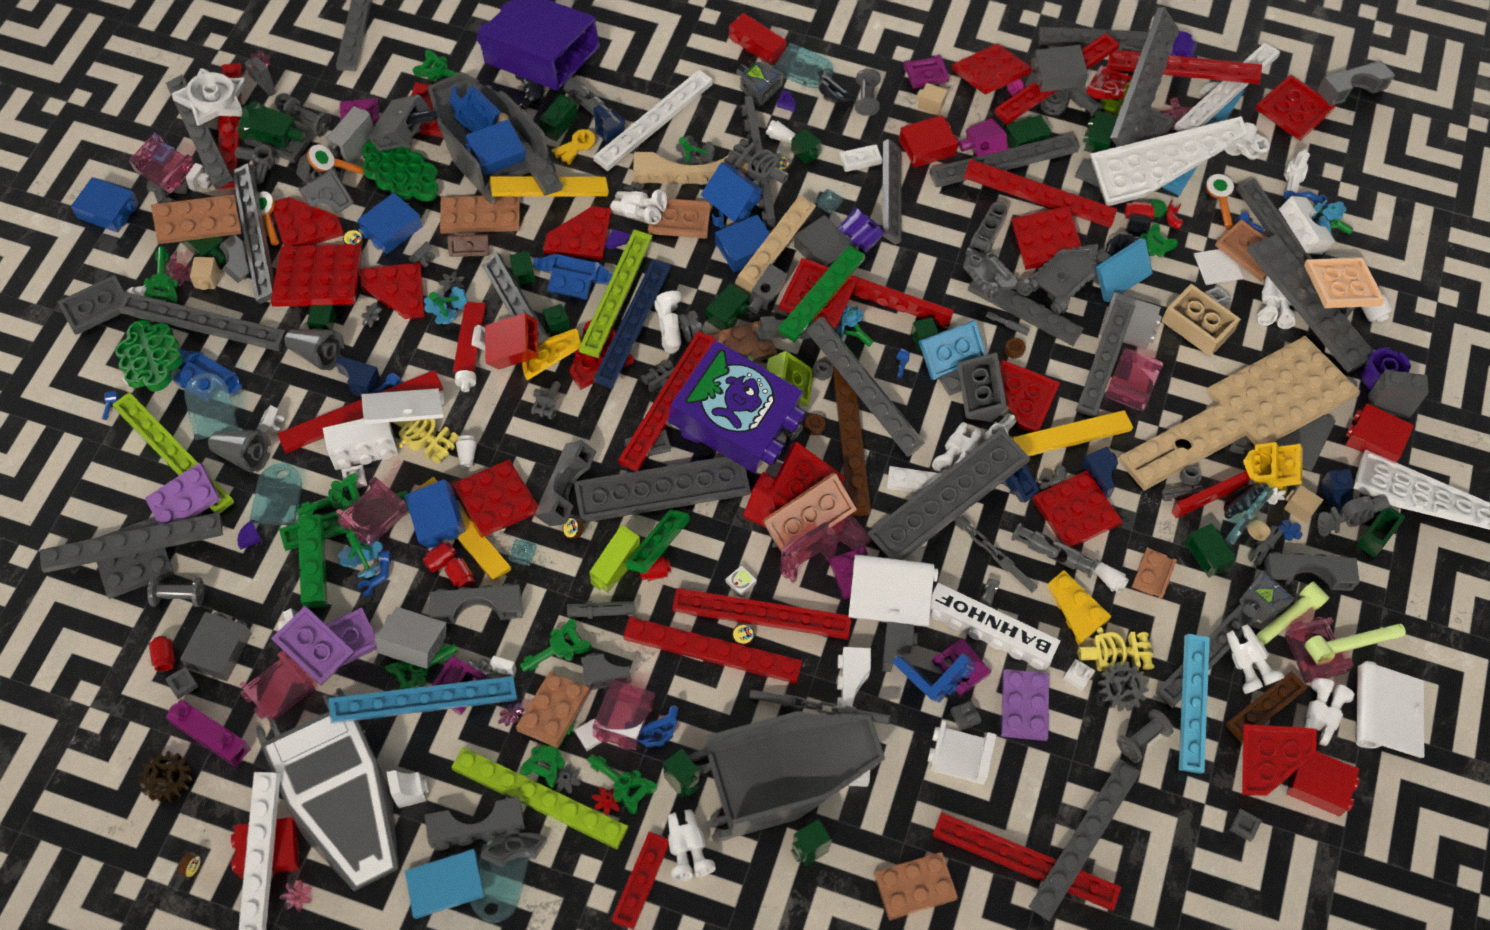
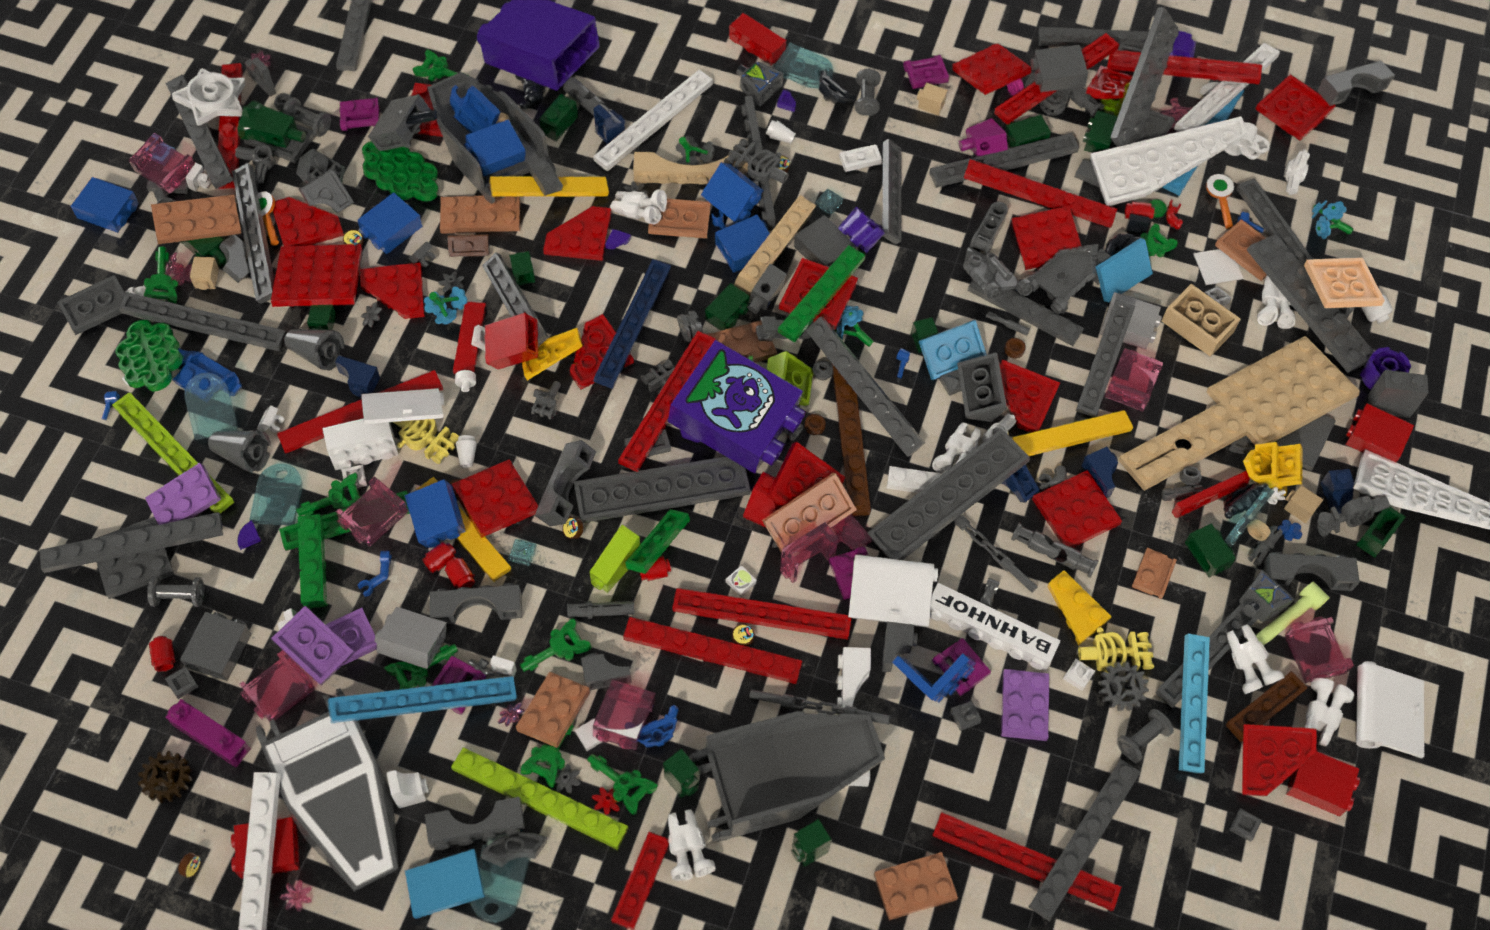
piece [307,145,364,175] -> none
light grey brick [326,106,374,164] -> none
dark azure plant [338,531,383,578] -> none
blue hand [373,373,402,393] -> none
blue plate [533,254,612,300] -> none
dark green brick [542,303,570,337] -> none
yellow piece [551,129,595,165] -> none
lime plate [579,230,652,358] -> none
white piece [654,291,681,354] -> none
dark green brick [791,128,821,164] -> none
red plate [852,275,954,327] -> none
red brick [899,115,959,168] -> none
white panel [927,720,996,785] -> none
white cone [1095,563,1129,593] -> none
white arch [1279,196,1335,255] -> none
blue arm [1284,191,1328,209] -> none
yellowish green piece [1305,624,1406,666] -> none

